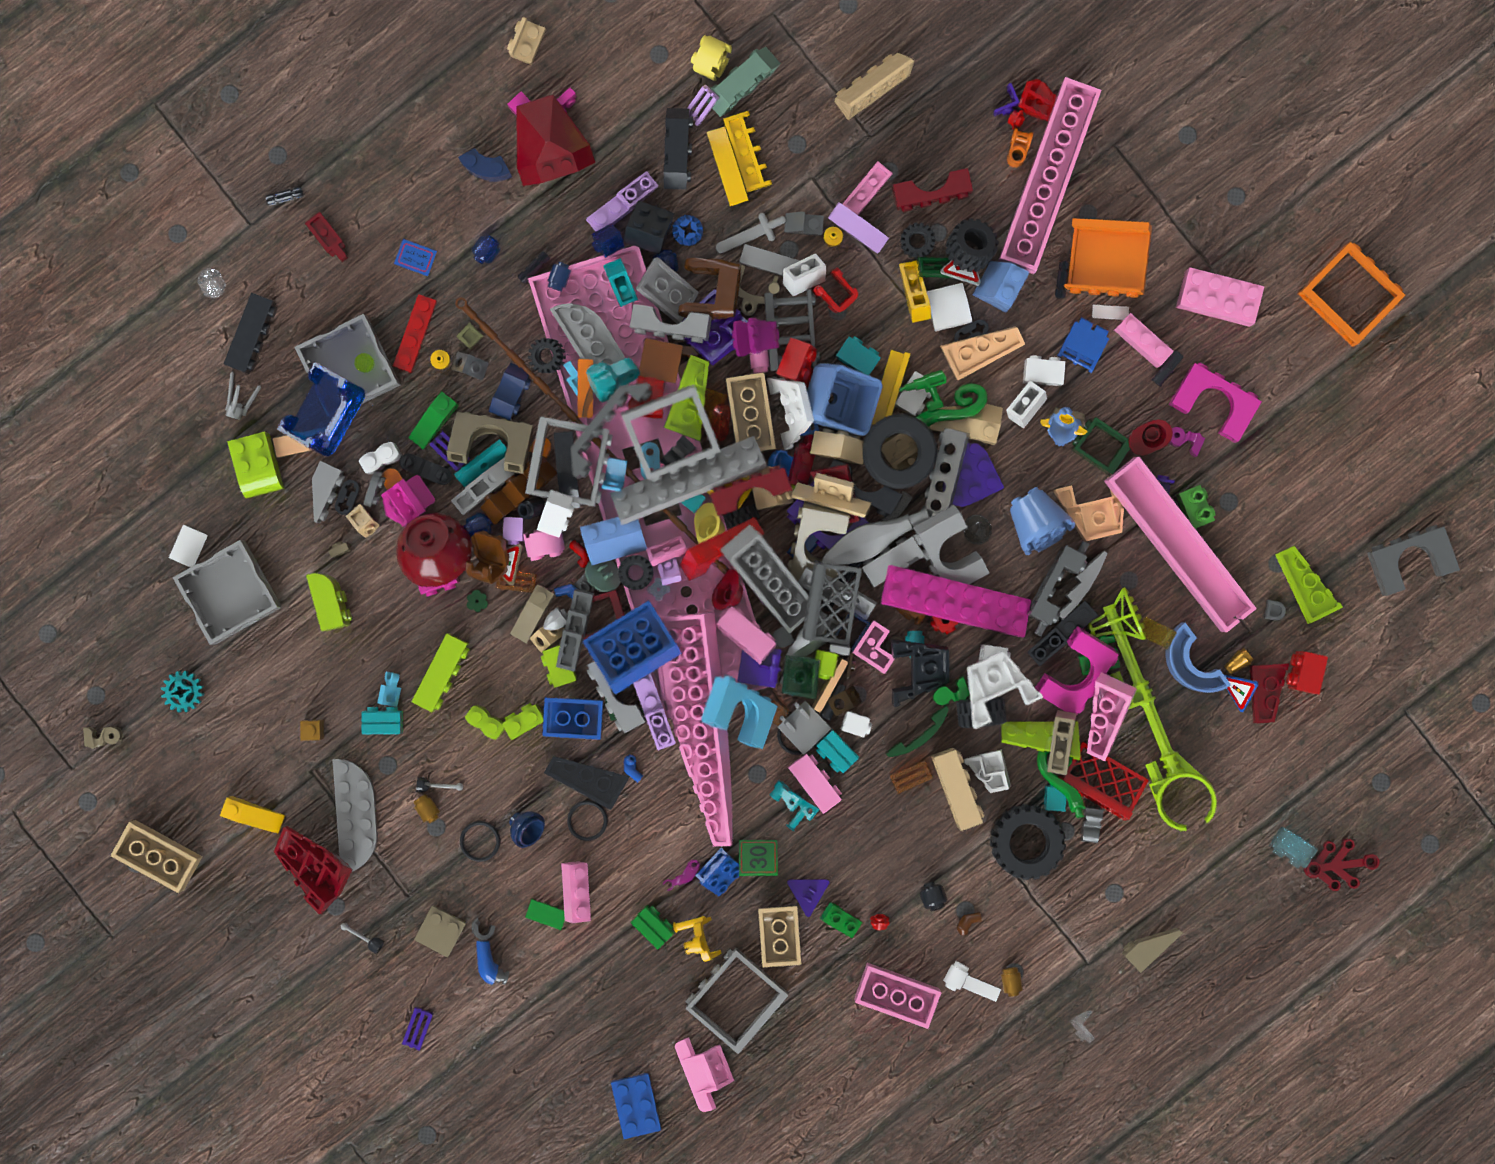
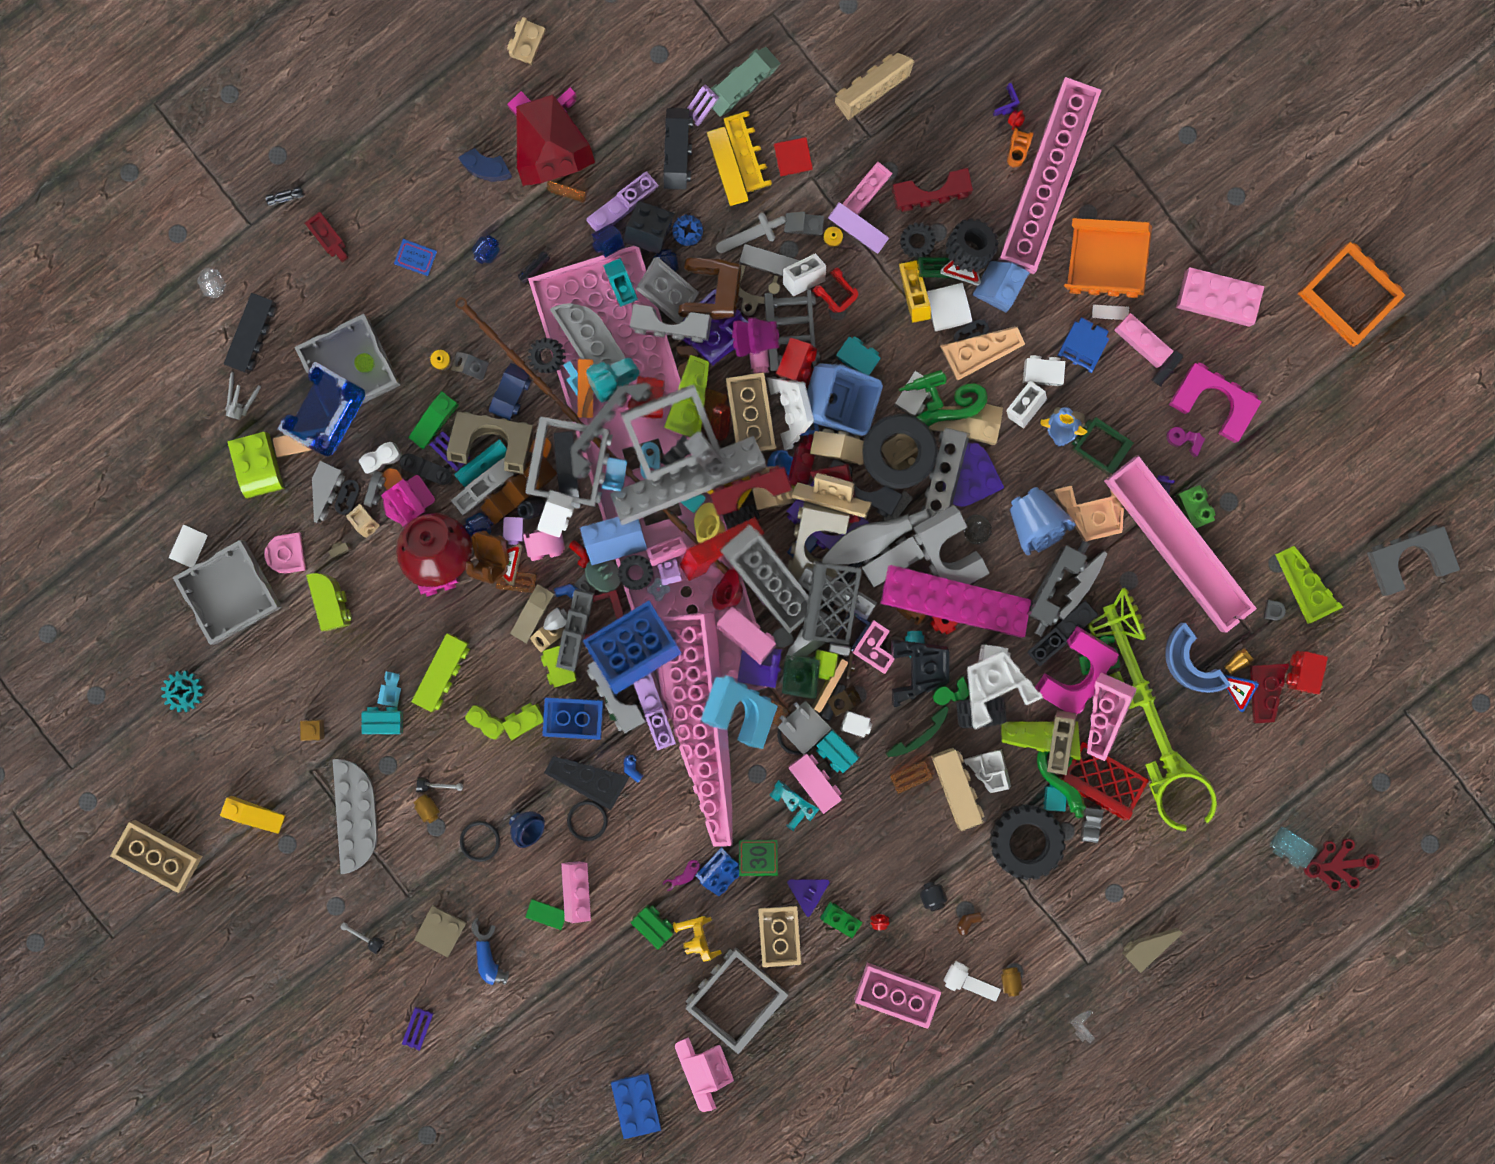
dark tan leg [83,726,124,749] -> none
dark red wedge [274,826,353,915] -> none
red plate [393,294,437,373] -> none
olive tile [456,323,484,350] -> none
dark green plant [467,590,488,612] -> none
dark blue brick [547,262,572,292] -> none
dark orange tile [639,338,683,384] -> none
light yellow brick [691,35,732,81] -> none
yellow fence [871,350,910,425] -> none
red slope [1018,79,1057,121] -> none
black axle [1055,261,1070,299] -> none
dark red piece [1129,419,1173,456] -> none
clear yellow tile [1137,617,1177,649] -> none
none -> bright pink tile [264,532,306,573]
none -> clear orange tile [547,181,586,202]
none -> flat silver slope [684,432,726,476]
none -> red sticker [774,137,813,176]

